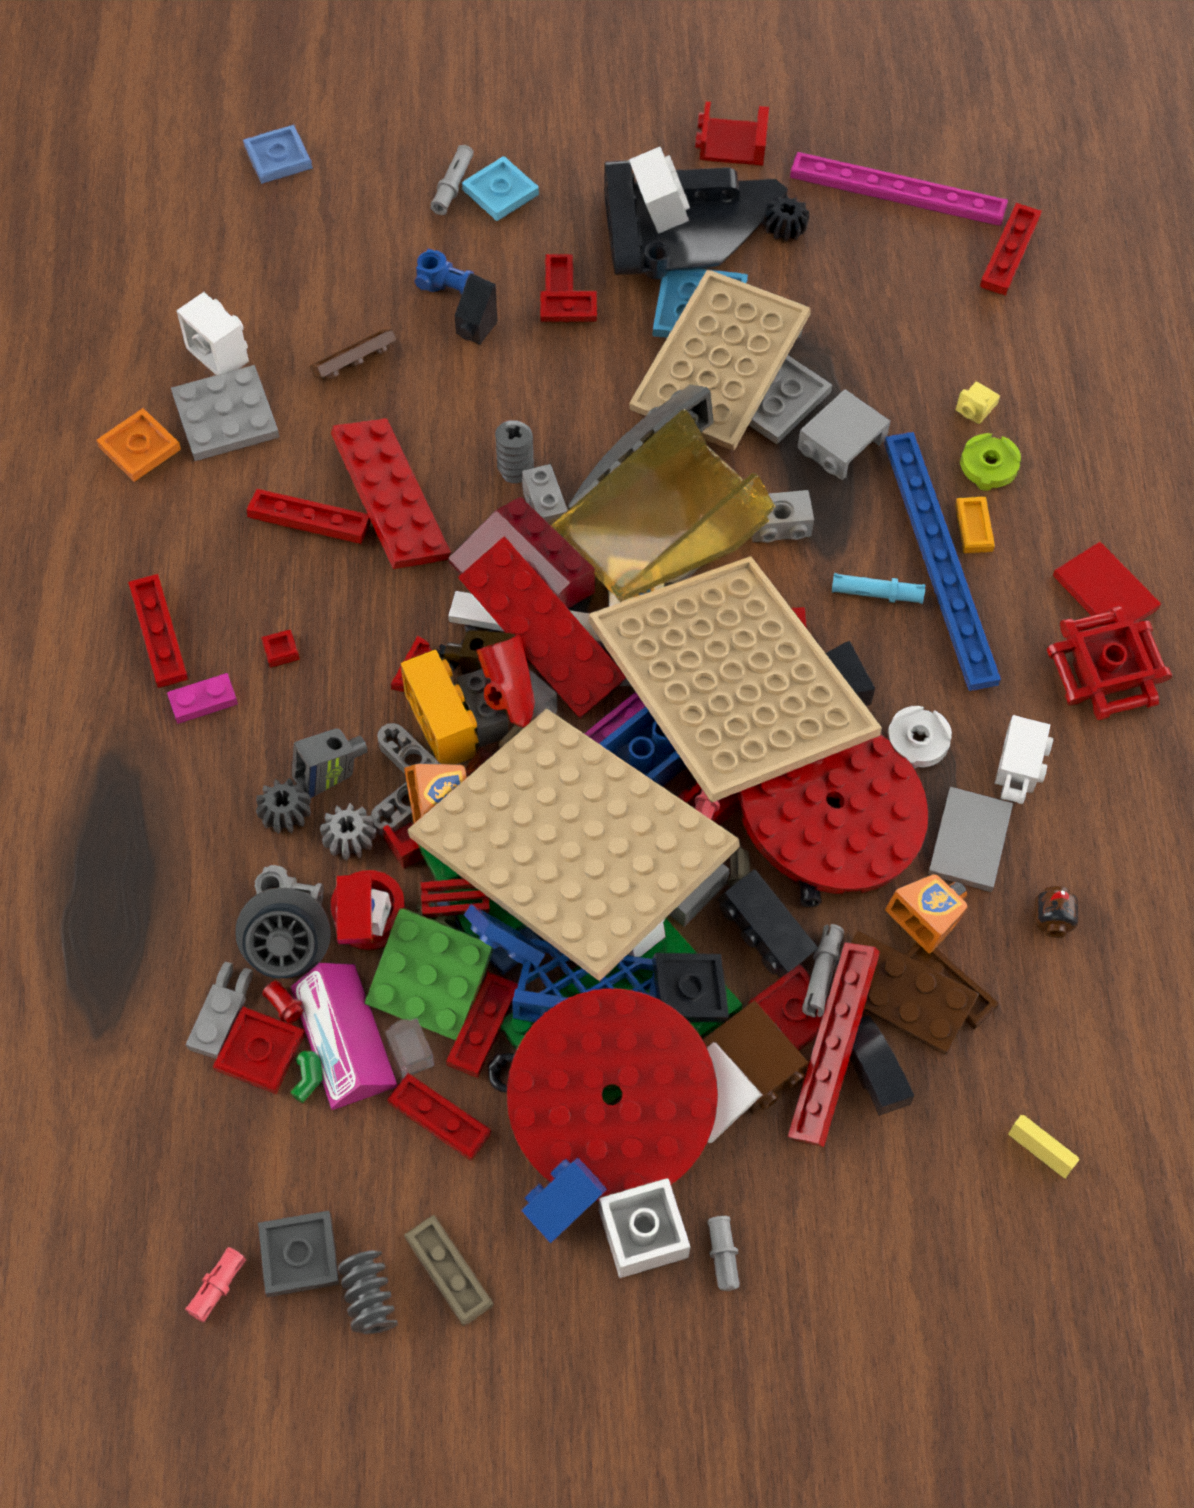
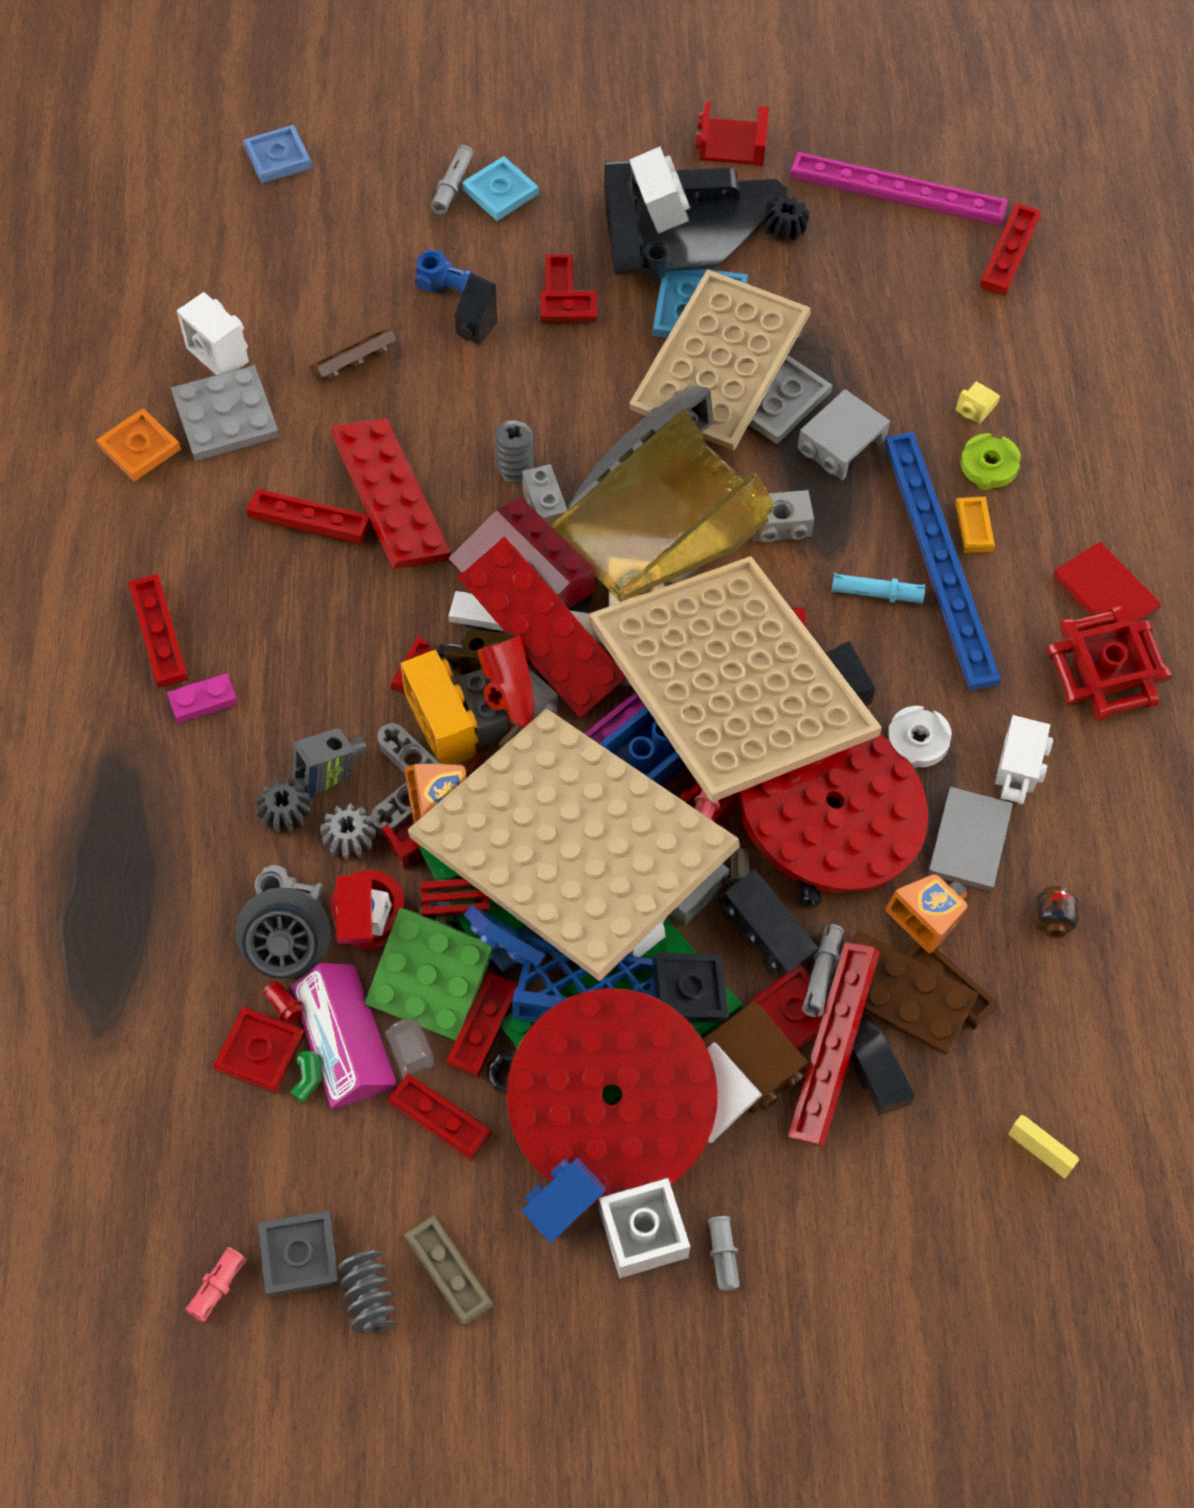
light grey hinge [186,962,253,1059] -> none
red tile [261,629,300,668] -> none

